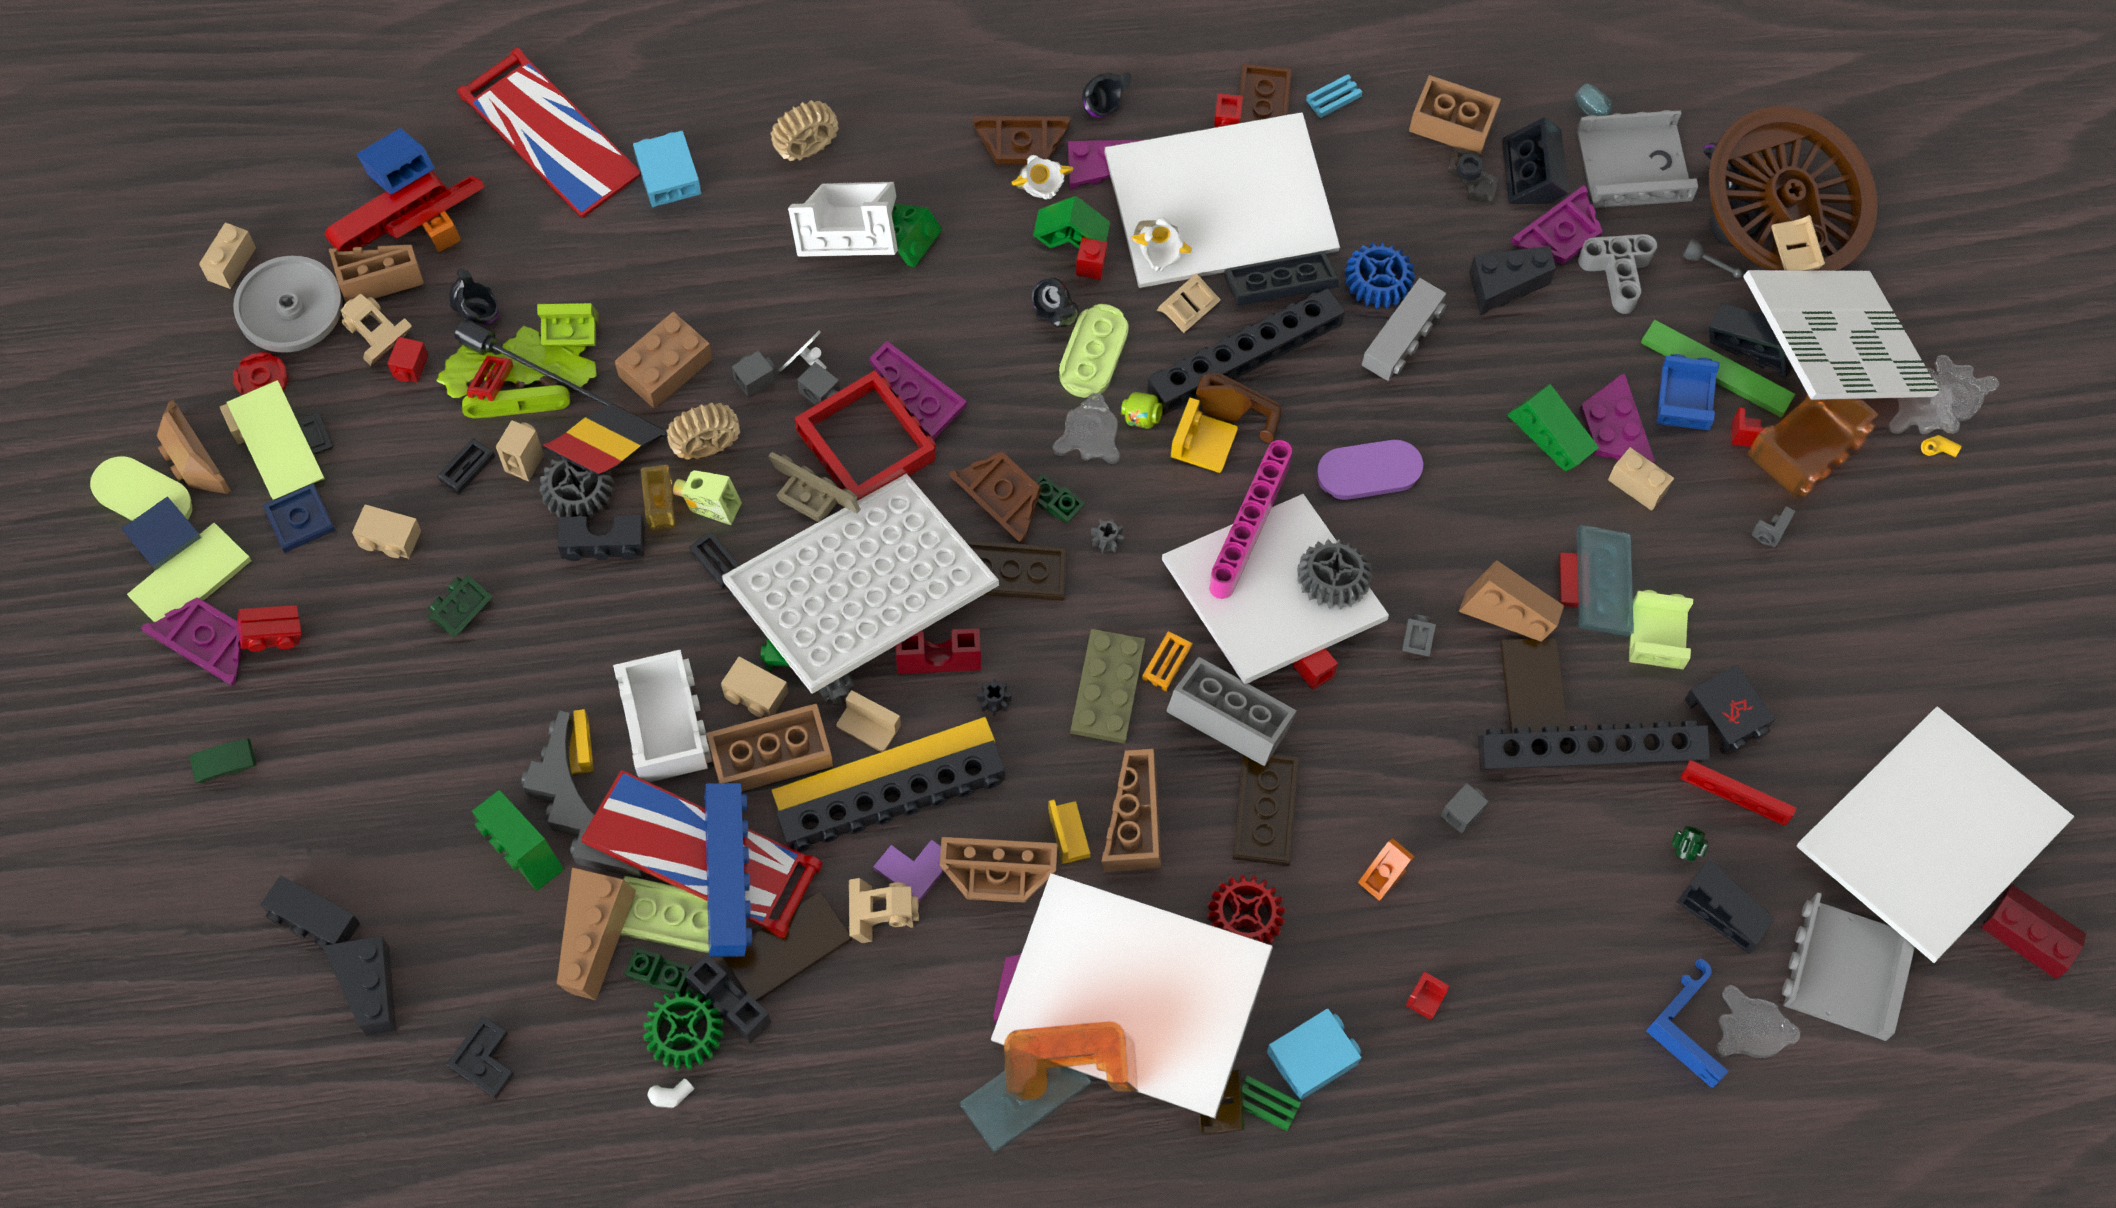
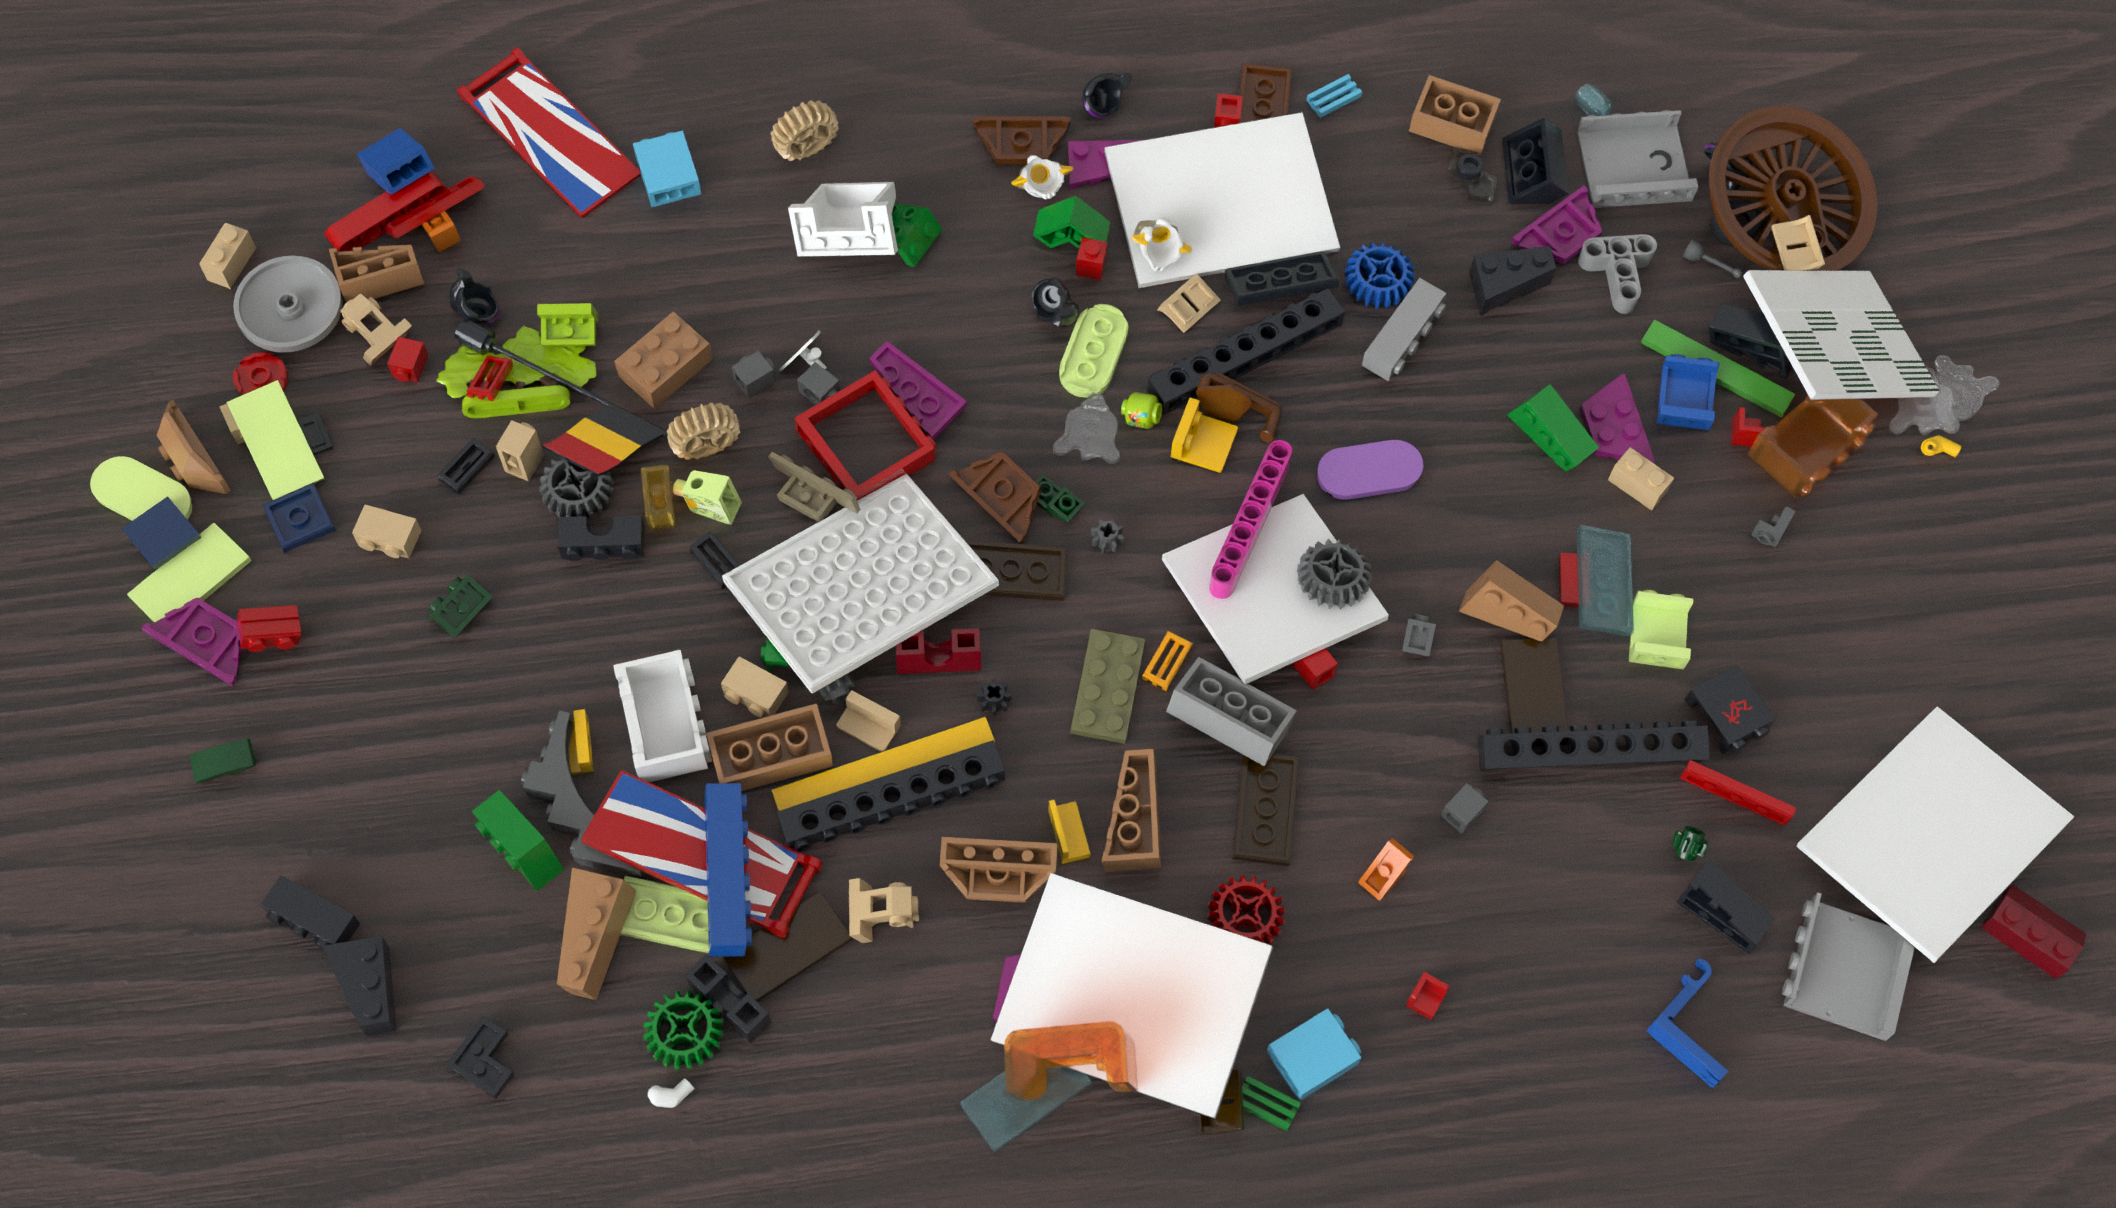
dark green slope [624,948,692,997] -> none
medium lavender tile [873,840,944,902] -> none
clear tile [1716,985,1800,1058] -> none

